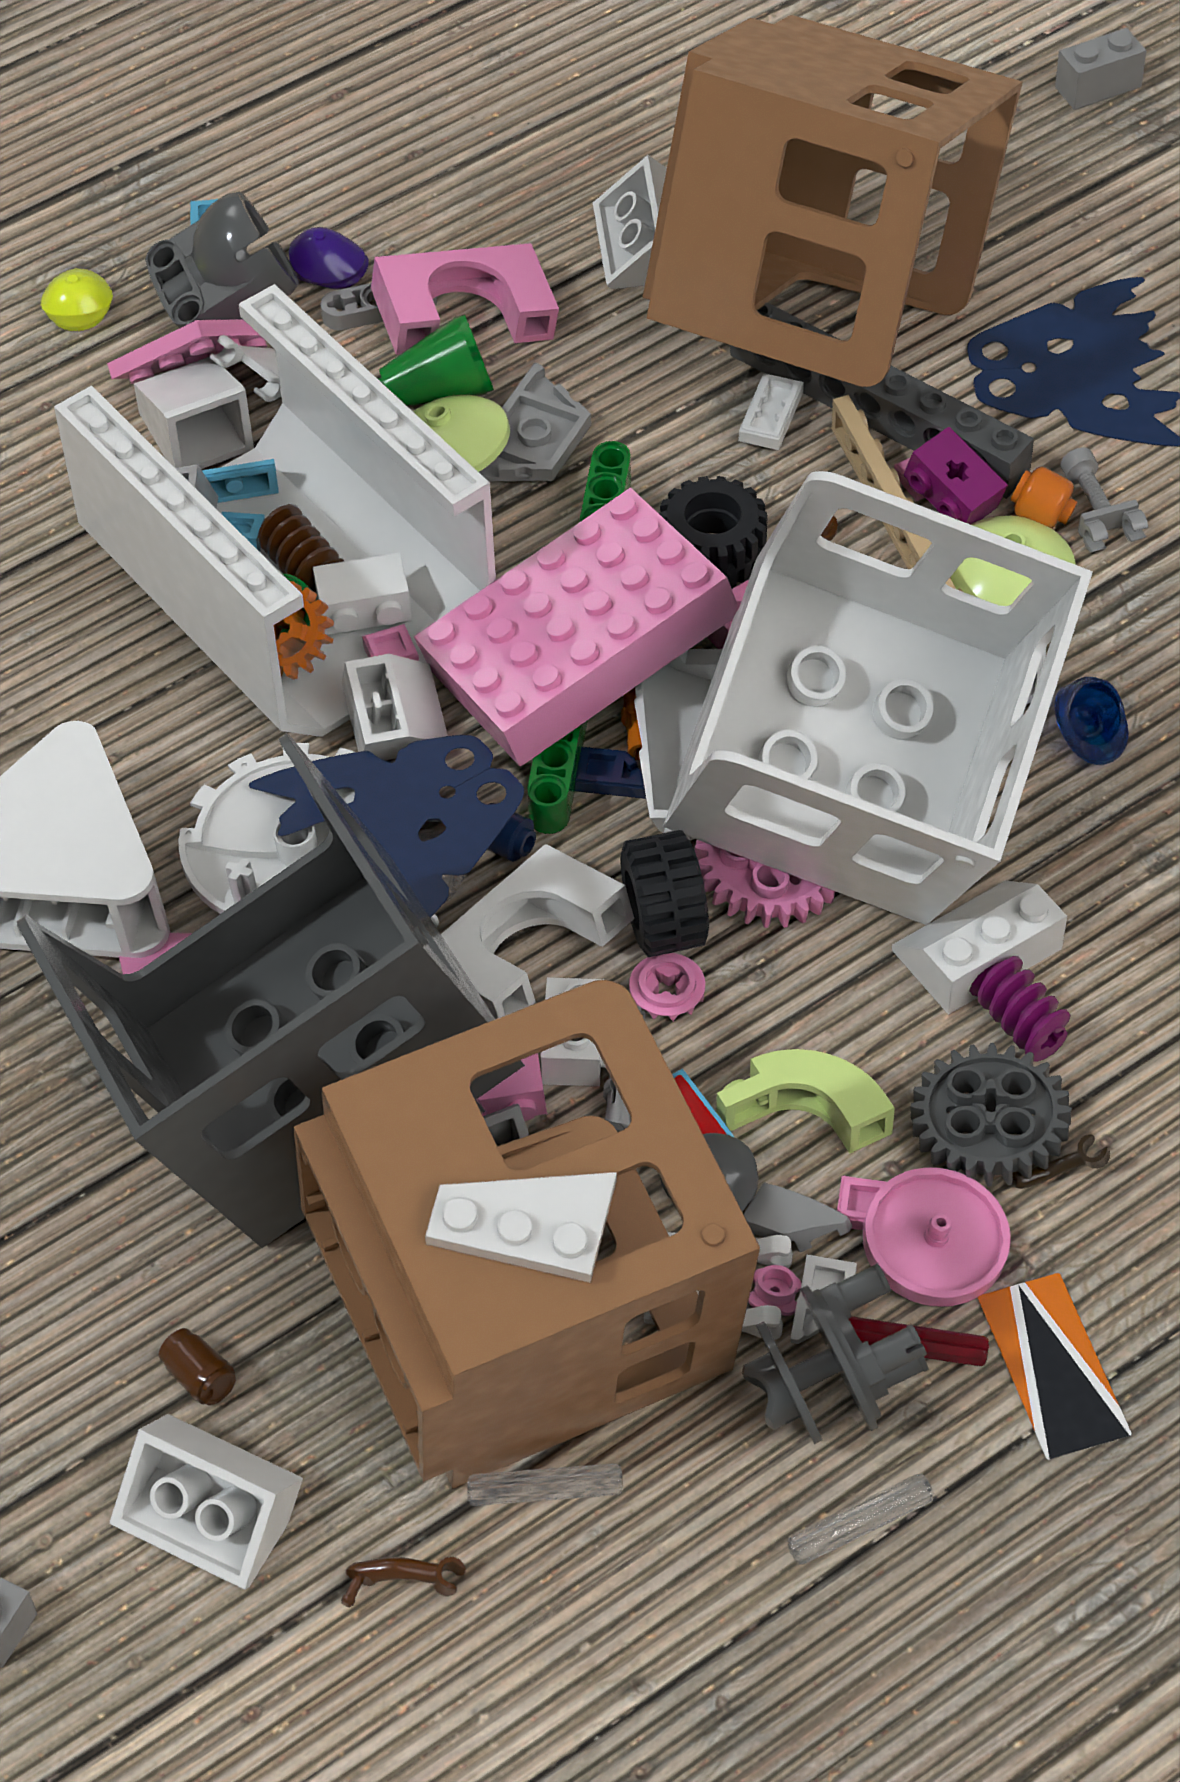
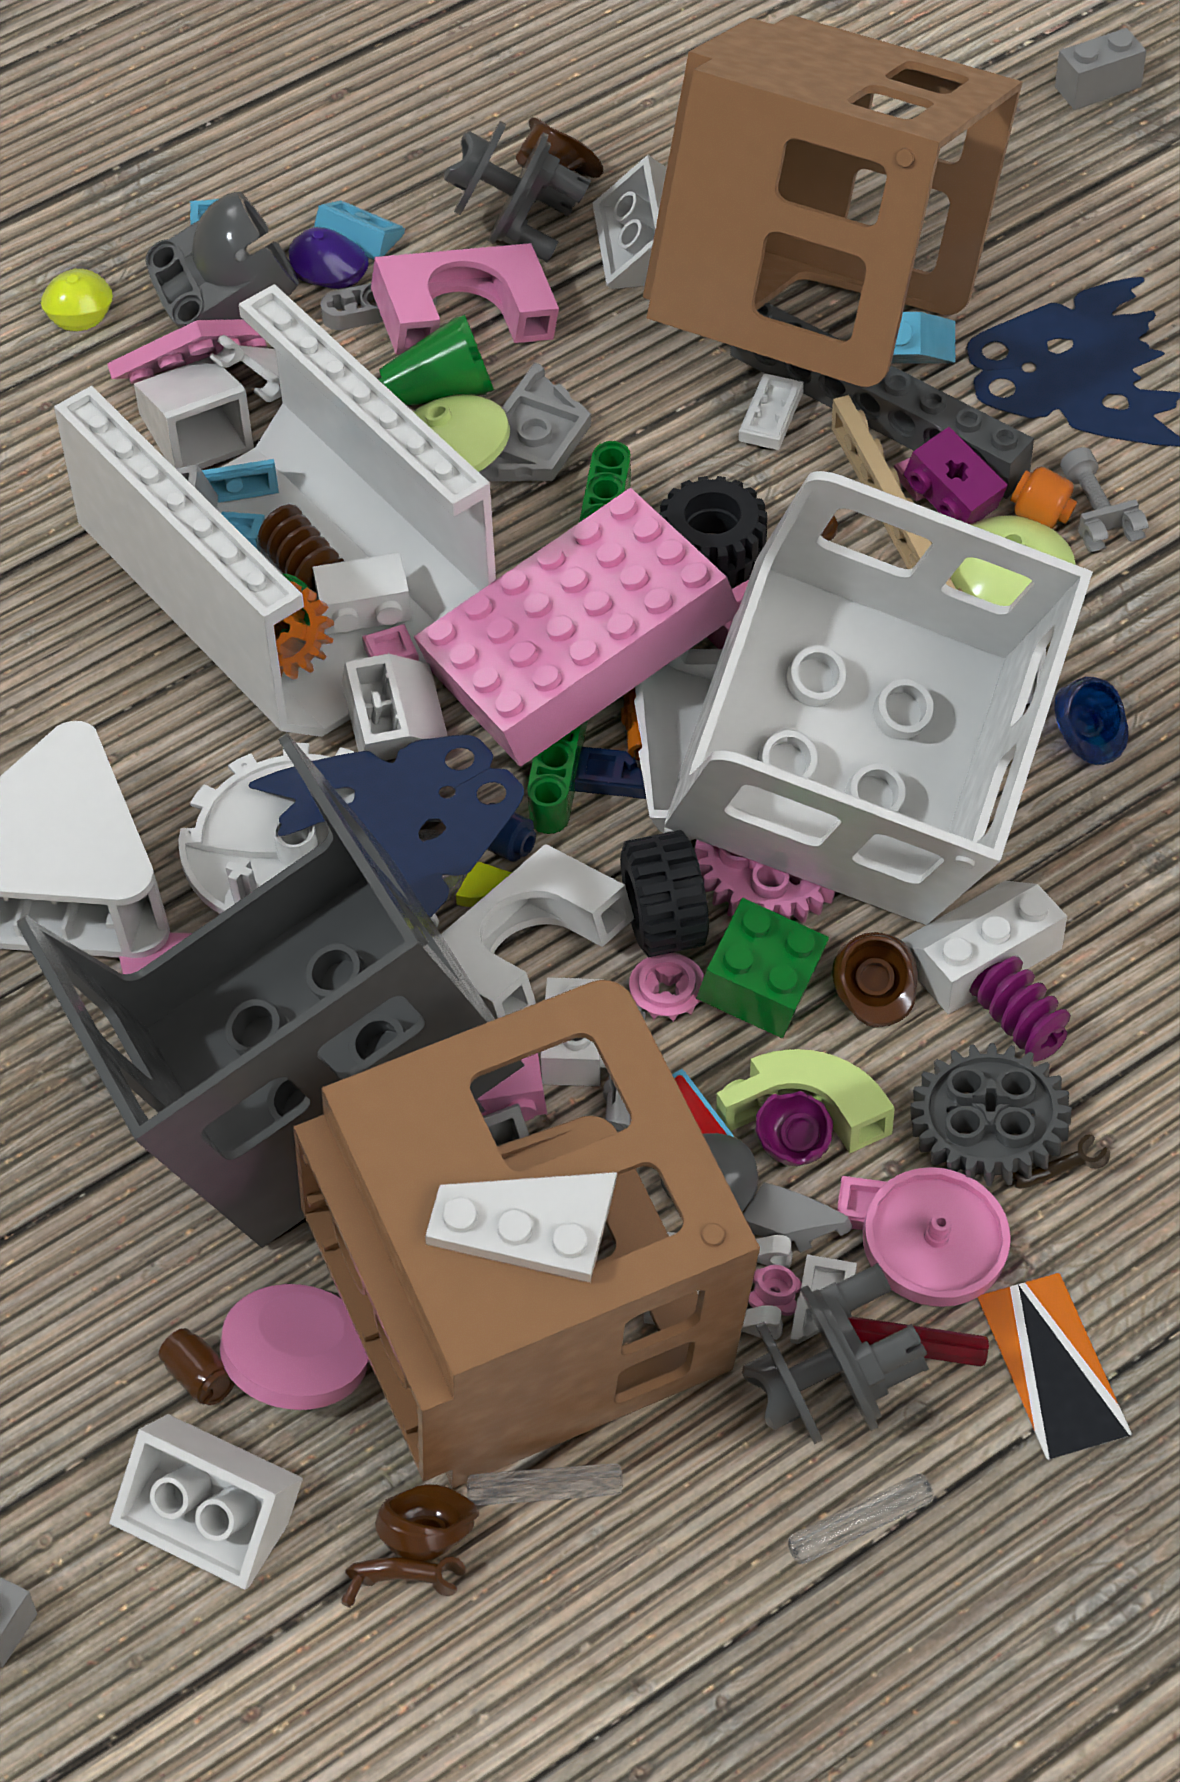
none -> bright pink piece [220,1284,369,1410]
none -> medium azure slope [314,200,405,260]
none -> reddish brown hat [375,1484,479,1562]
none -> dark grey piece [443,121,591,263]
none -> neon yellow tile [456,861,511,907]
none -> reddish brown piece [516,117,604,178]
none -> green brick [696,897,830,1039]
none -> magenta hair [755,1091,833,1166]
none -> reddish brown hat [832,932,918,1027]
none -> medium azure slope [891,312,955,364]

